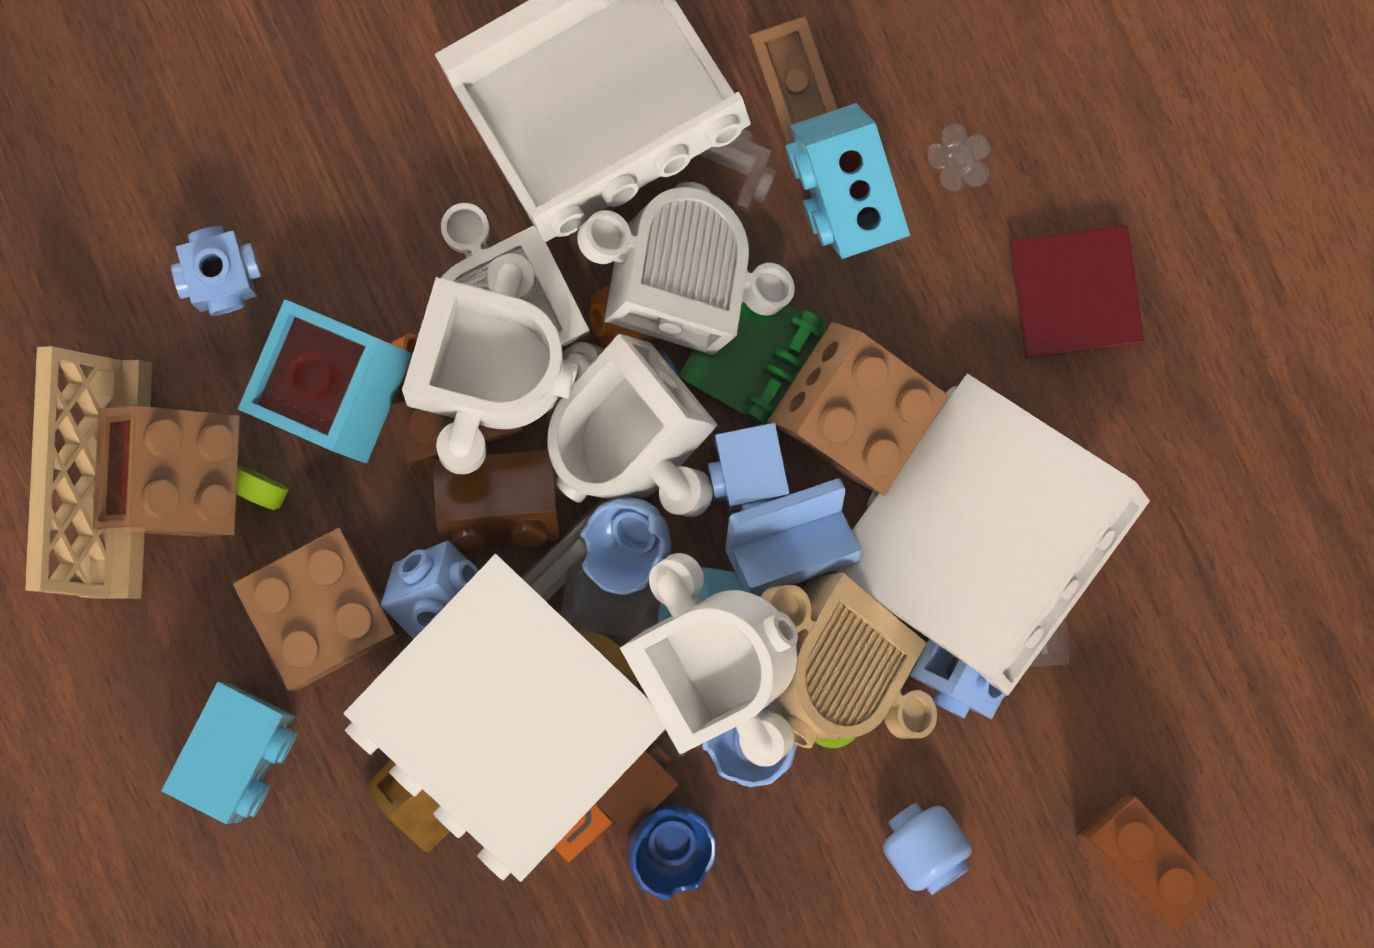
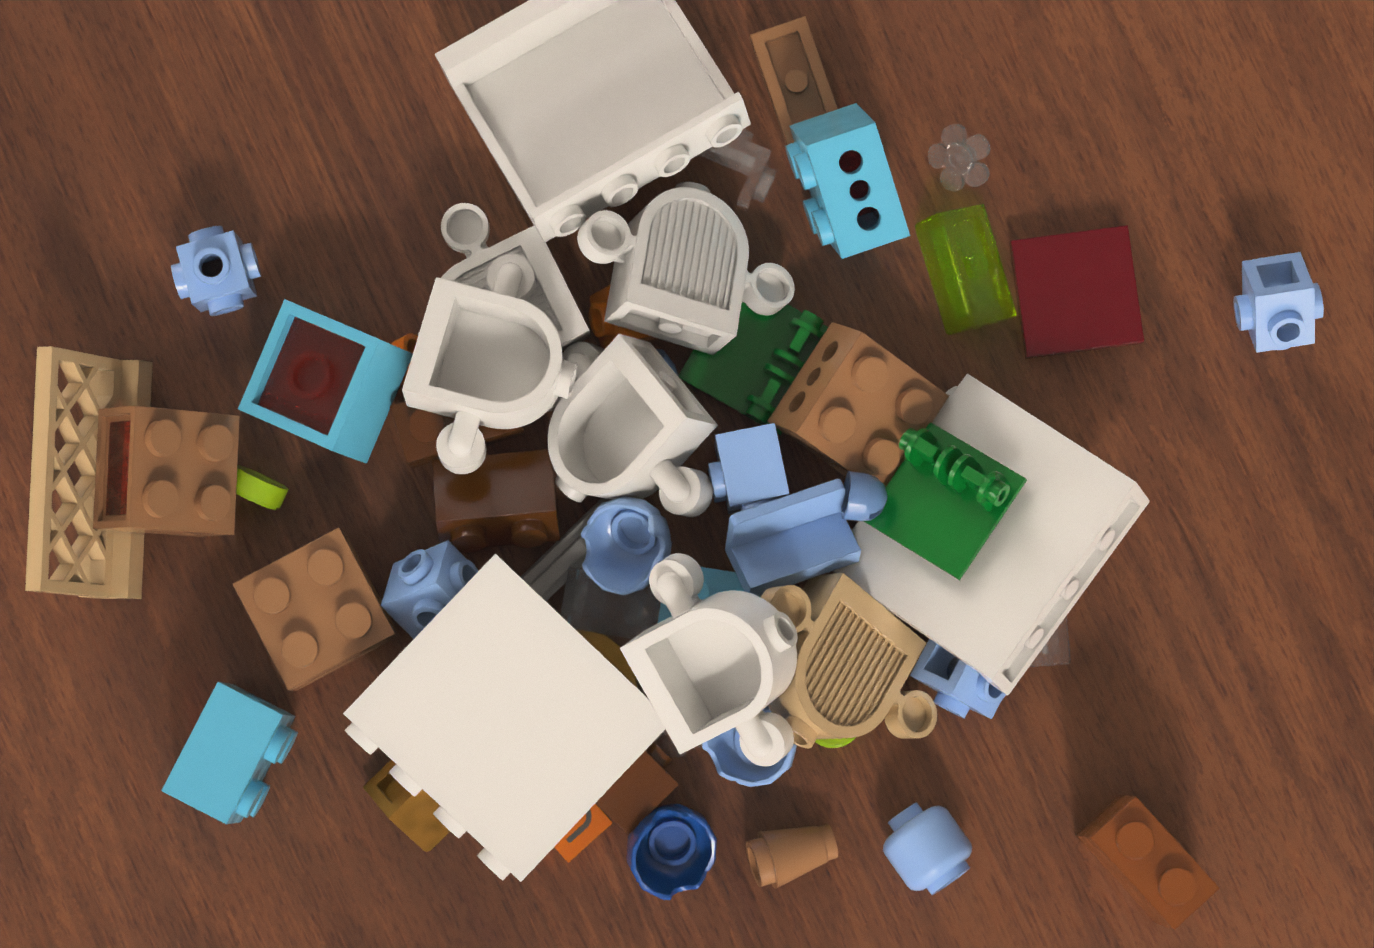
none -> medium nougat cone [746,824,838,889]
none -> medium blue hinge [841,471,888,521]
none -> green hinge [864,422,1027,581]
none -> clear neon green slope [915,204,1017,335]
none -> light blue brick [1233,252,1324,353]

